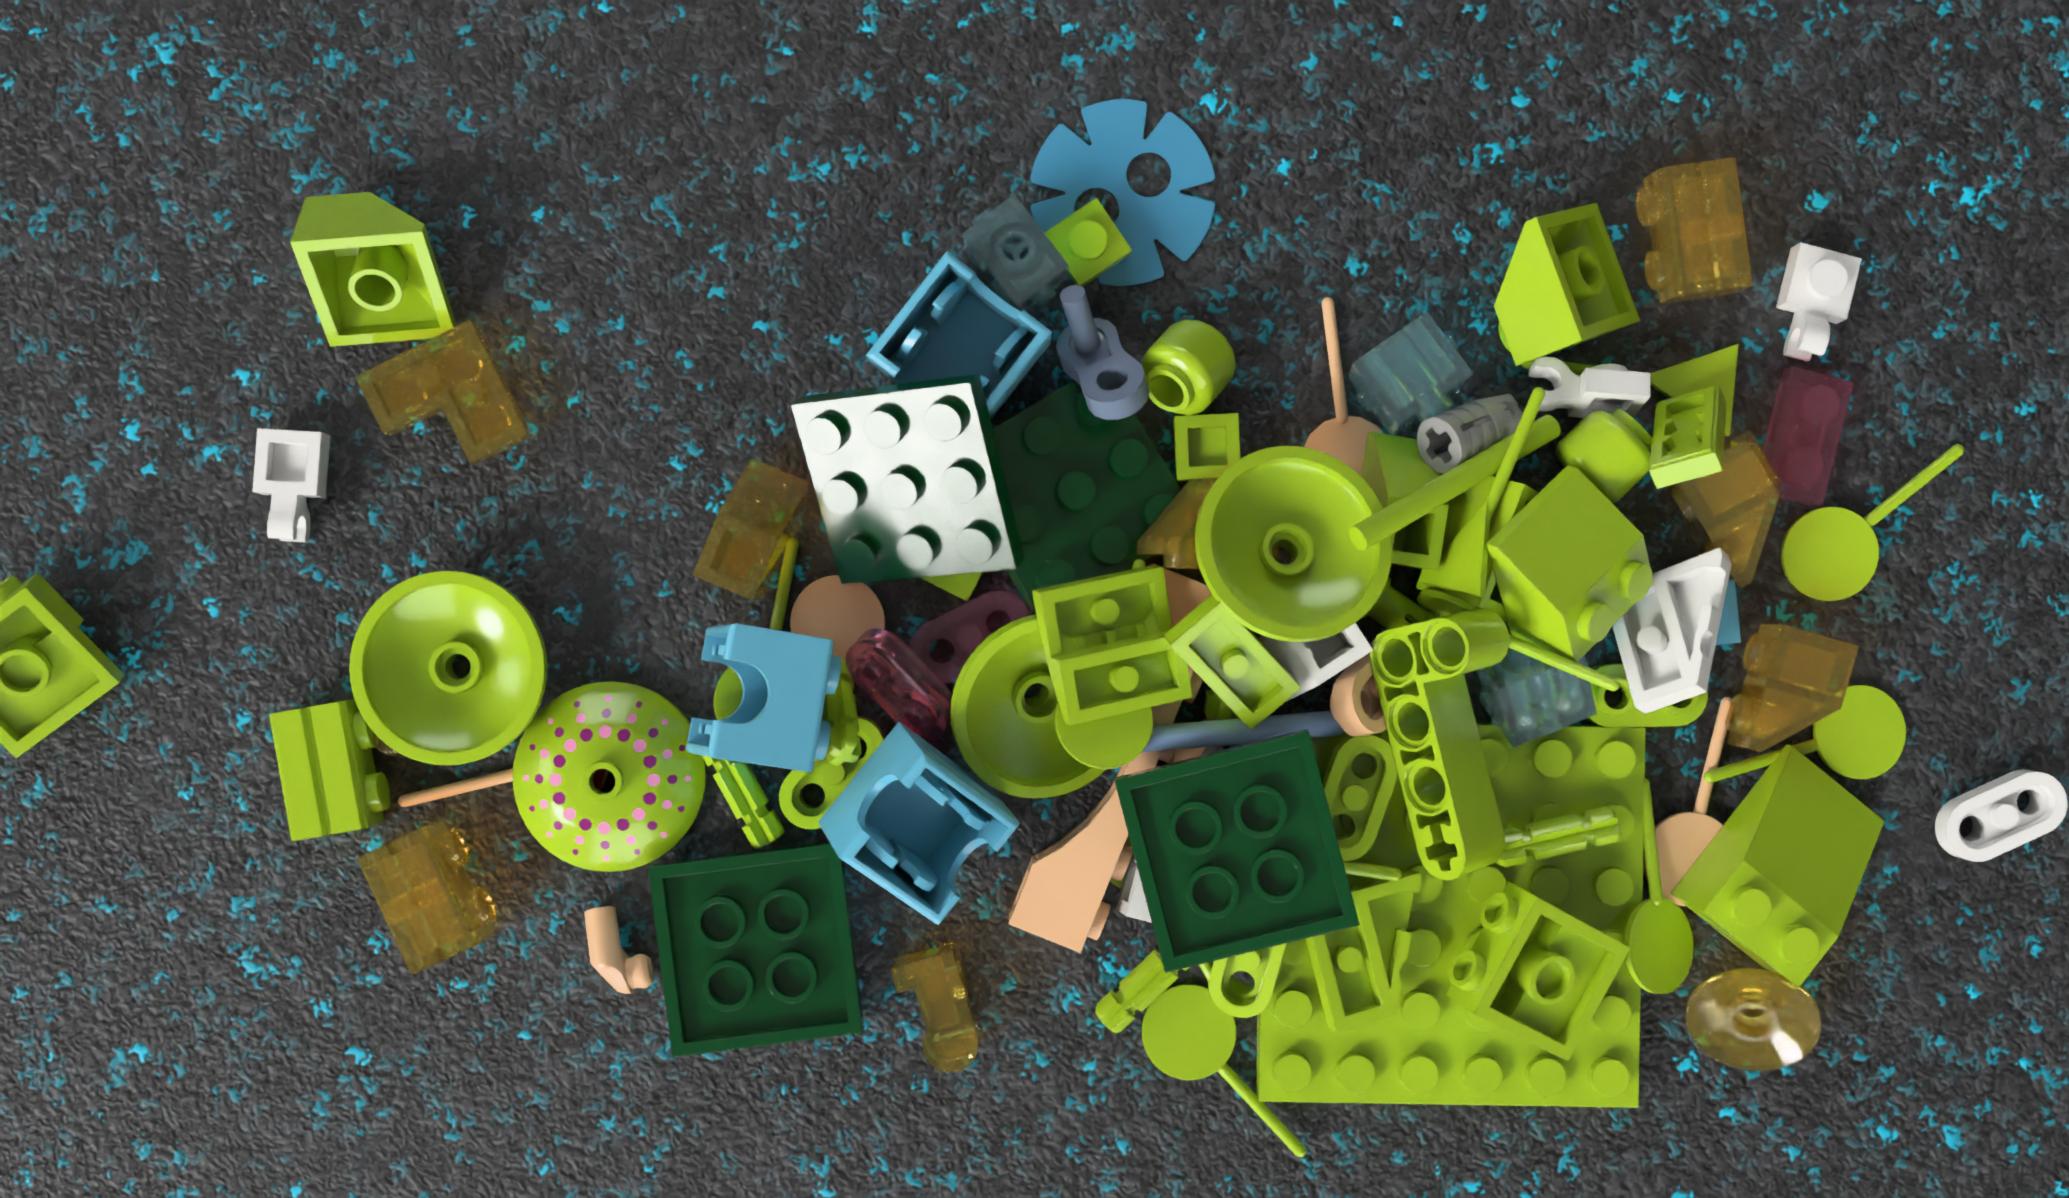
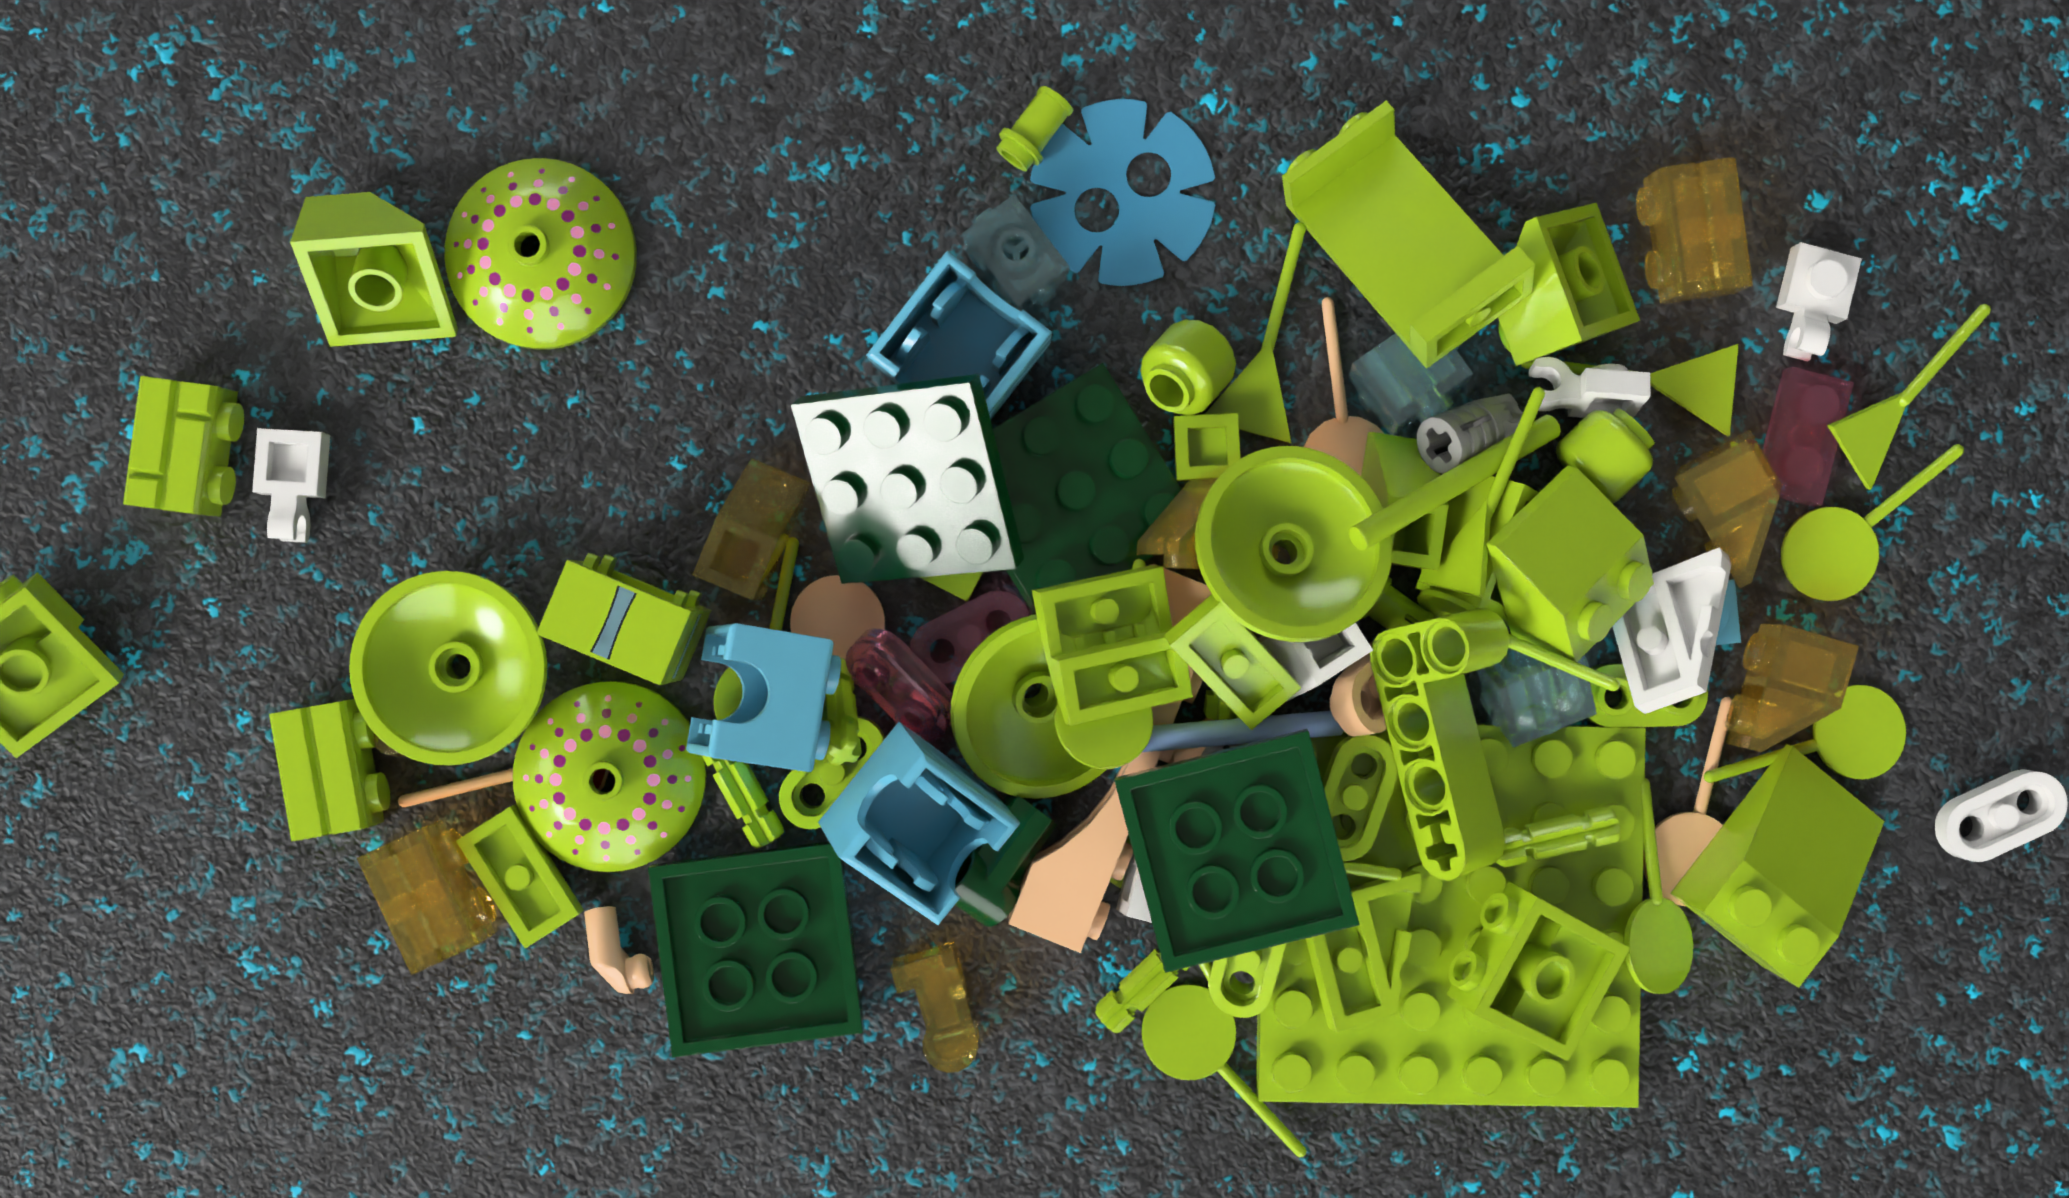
clear yellow plate [355,320,533,465] -> none
lime plate [1043,198,1132,287] -> none
sand blue piece [1056,285,1149,420] -> none
lime plate [1649,385,1727,489] -> none
clear yellow dish [1685,968,1821,1071] -> none
none -> lime brick [123,376,244,517]
none -> lime dish [444,158,637,349]
none -> lime plate [456,804,584,949]
none -> lime container [536,553,712,685]
none -> dark green piece [955,794,1057,927]
none -> lime pin [996,86,1073,172]
none -> lime piece [1204,222,1306,443]
none -> lime panel [1282,100,1535,369]
none -> lime piece [1827,304,1991,490]

